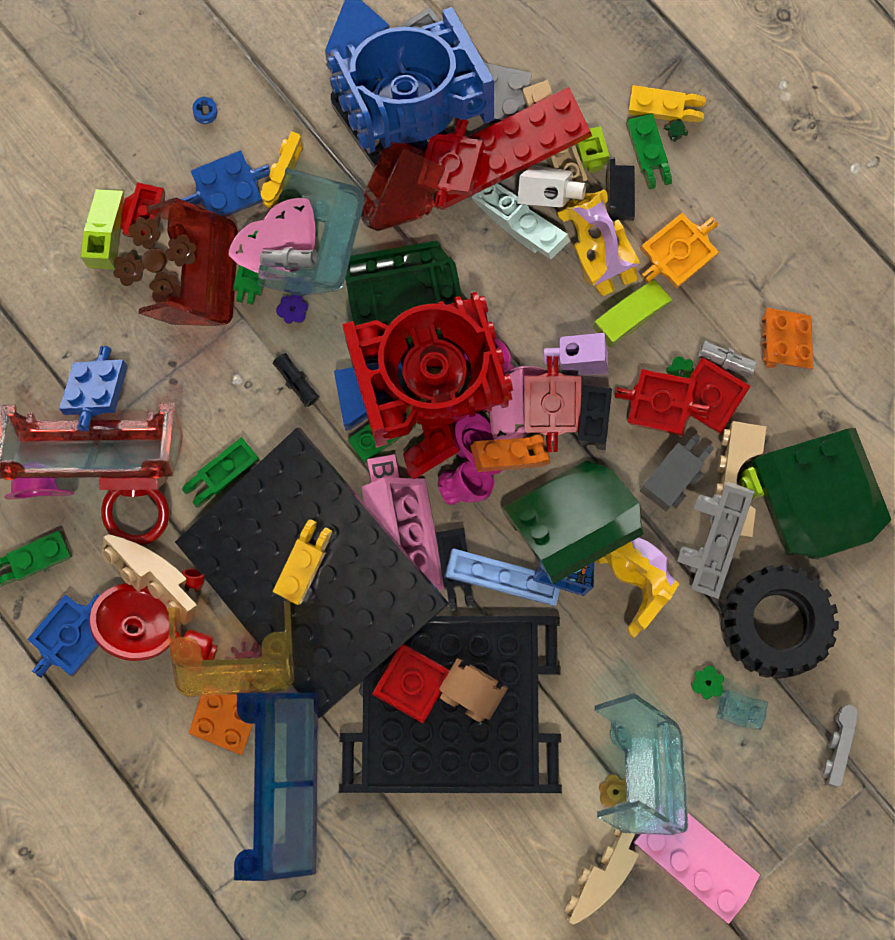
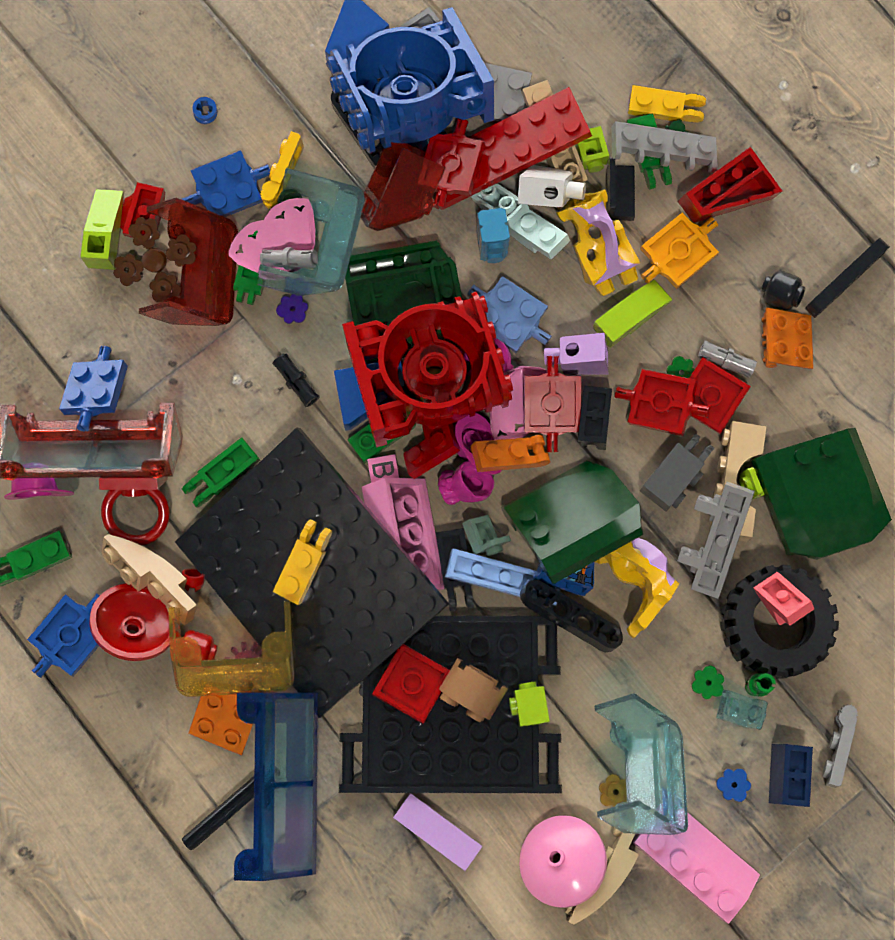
none -> black axle [182,763,280,850]
none -> lavender tile [393,793,482,871]
none -> sand green bracket [462,515,511,556]
none -> medium blue plate [468,276,552,353]
none -> dark azure brick [476,208,510,263]
none -> lime brick [509,682,550,727]
none -> bright pink dish [519,816,607,908]
none -> black beam [520,580,623,653]
none -> light grey hinge [611,121,718,174]
none -> red wedge [678,147,783,223]
none -> blue plant [716,769,751,802]
none -> green pin [745,673,776,697]
none -> coral slope [754,572,814,625]
none -> black head [761,270,806,311]
none -> dark blue hinge [769,744,813,807]
none -> black beam [805,238,890,318]

